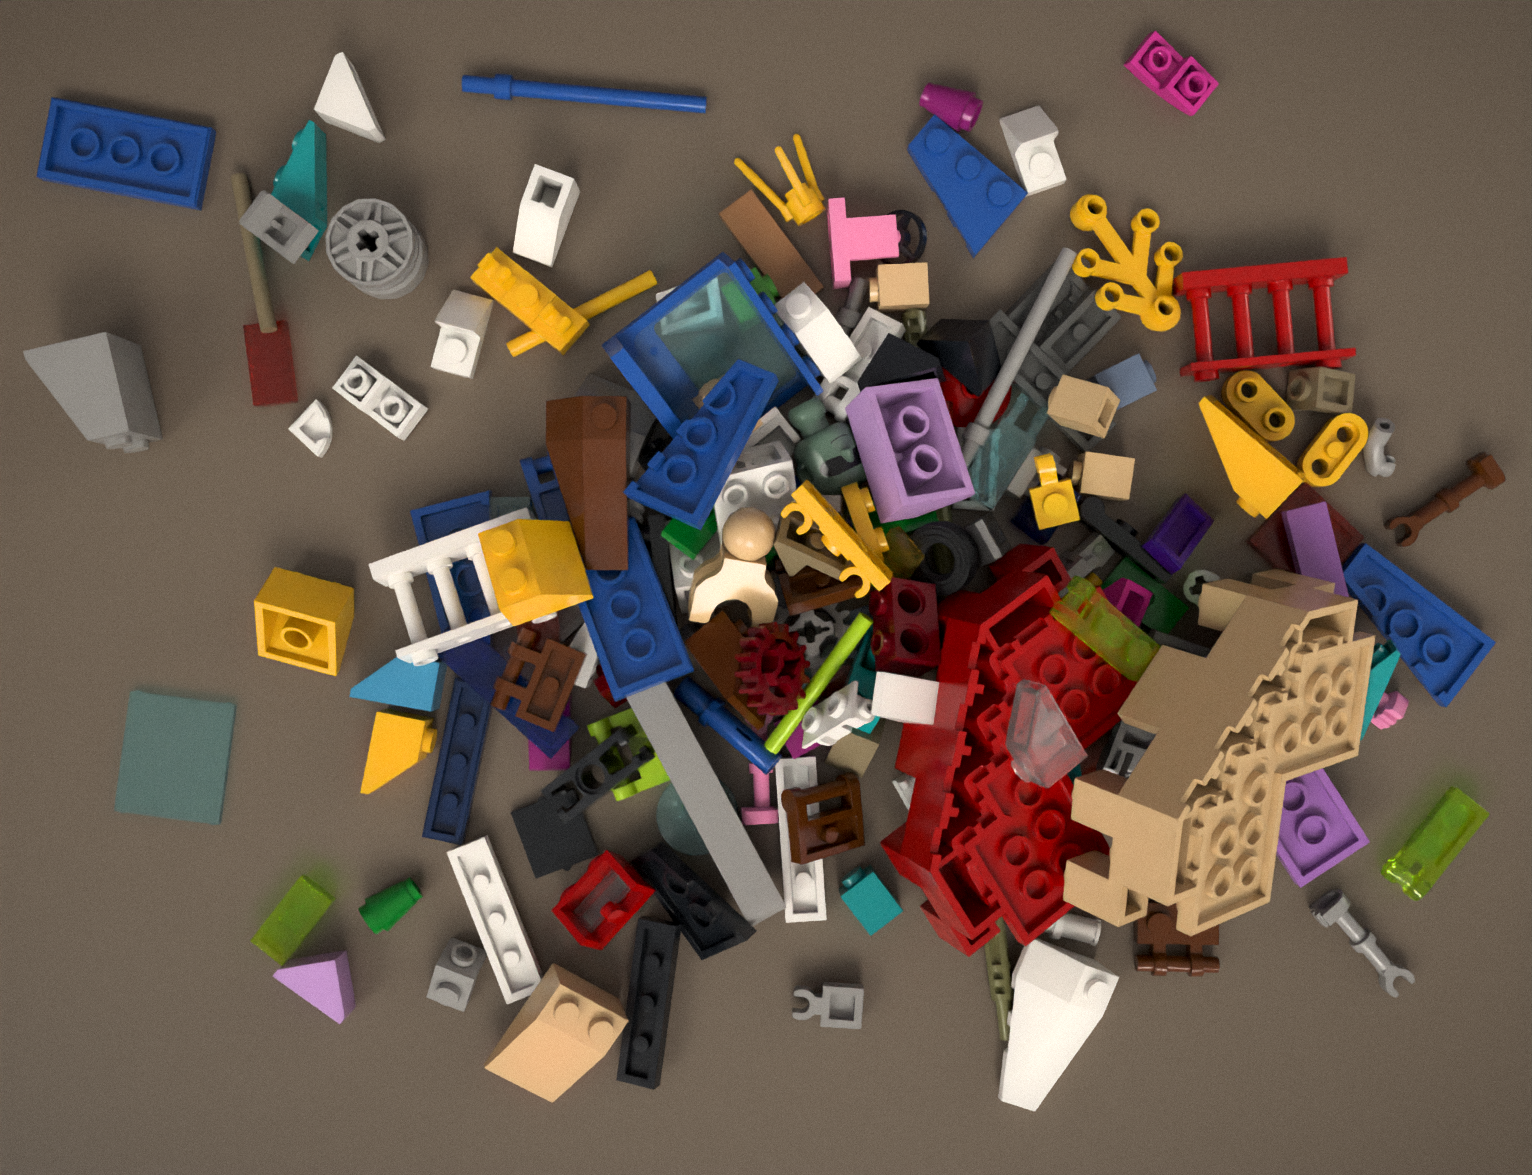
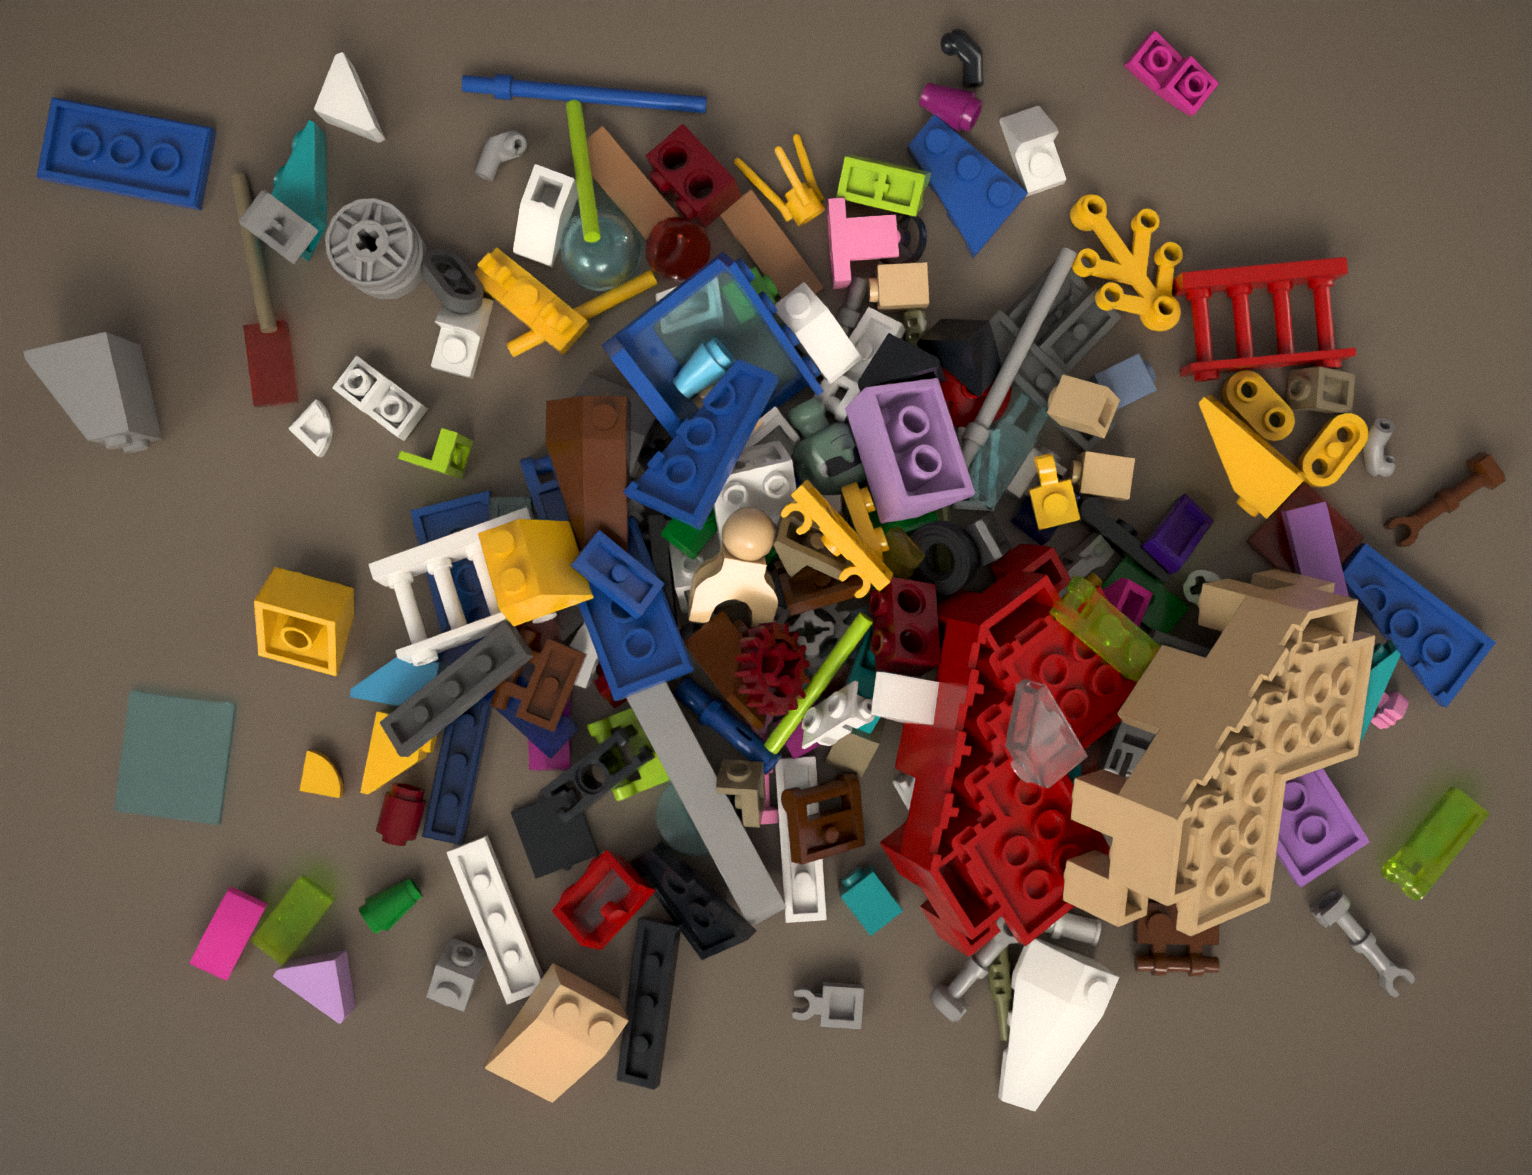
none -> dark pink slope [189,886,268,981]
none -> yellow tile [299,749,344,798]
none -> dark red brick [376,783,426,846]
none -> dark grey plate [379,621,534,757]
none -> lime panel [397,428,474,479]
none -> dark grey plate [422,249,484,314]
none -> light grey arm [474,130,528,181]
none -> clear light blue cylinder [560,207,642,292]
none -> lime bar [566,100,601,243]
none -> blue plate [570,530,665,619]
none -> medium nougat tile [587,125,682,248]
none -> dark red brick [645,123,742,228]
none -> clear red hair [645,217,711,283]
none -> medium azure cone [673,337,736,399]
none -> dark tan bracket [716,760,766,828]
none -> lime hinge [836,154,931,217]
none -> light grey piece [929,916,1018,1022]
none -> black arm [940,29,984,88]

